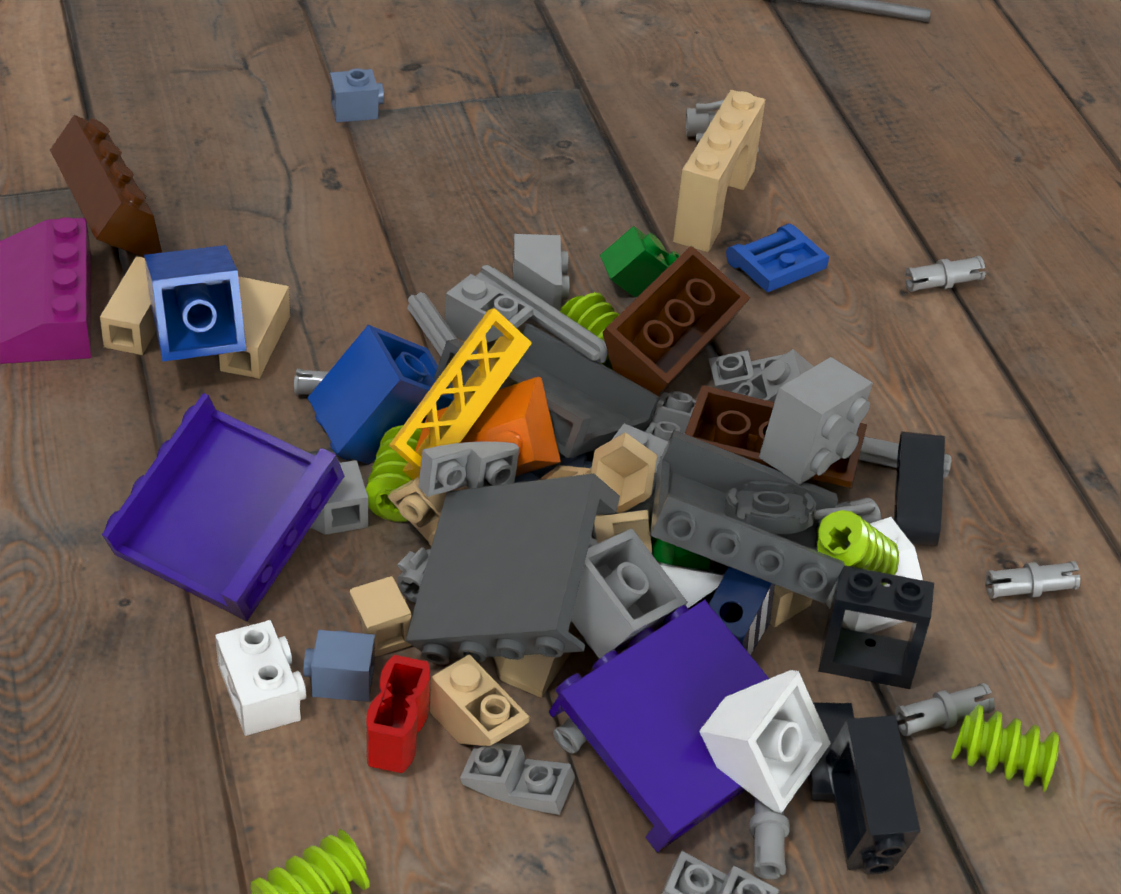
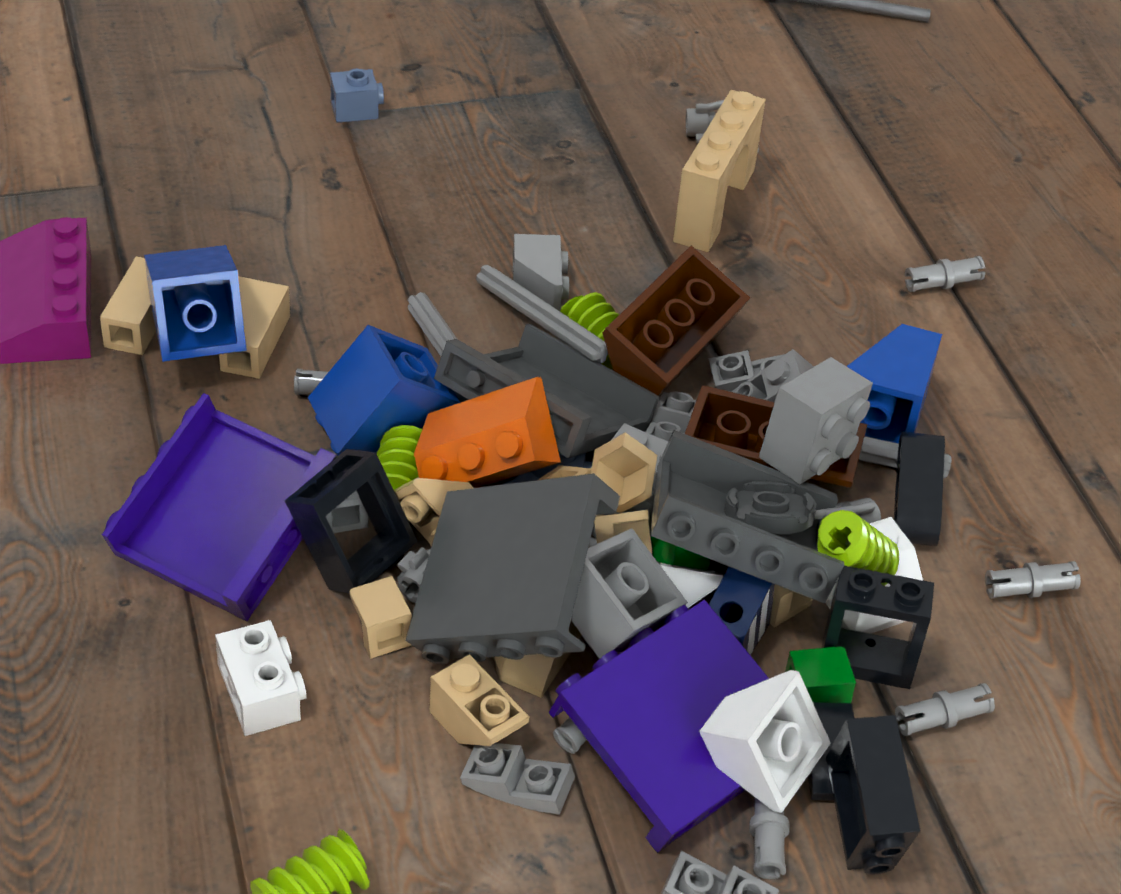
reddish brown slope [50,115,162,257] -> none
sand blue brick [303,630,375,702] -> none
red brick [366,655,430,773] -> none
yellow fence [389,308,532,480] -> none
light grey slope [418,441,519,497] -> none
light grey slope [445,274,534,343] -> none
green slope [600,226,680,297] -> none
blue plate [726,223,829,293] -> none
lime piece [950,704,1059,793] -> none
none -> black window [285,449,418,593]
none -> green panel [785,646,856,703]
none -> blue slope [847,324,942,443]

